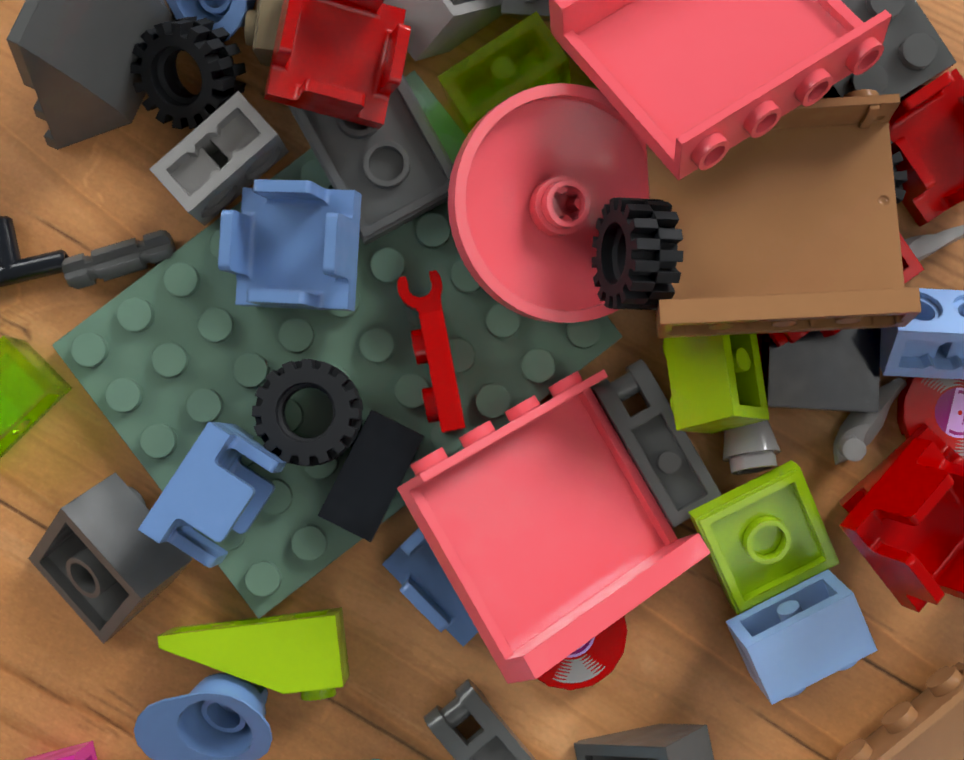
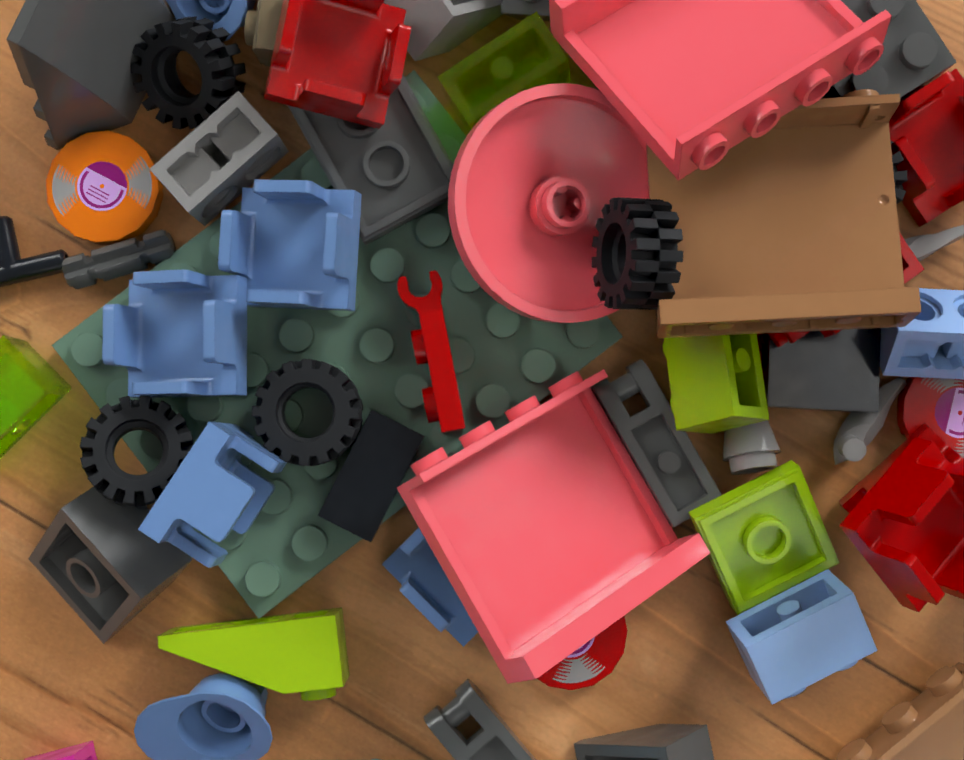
none -> orange tile [46,131,164,246]
none -> black tyre [80,395,193,508]
none -> medium blue panel [102,269,247,398]

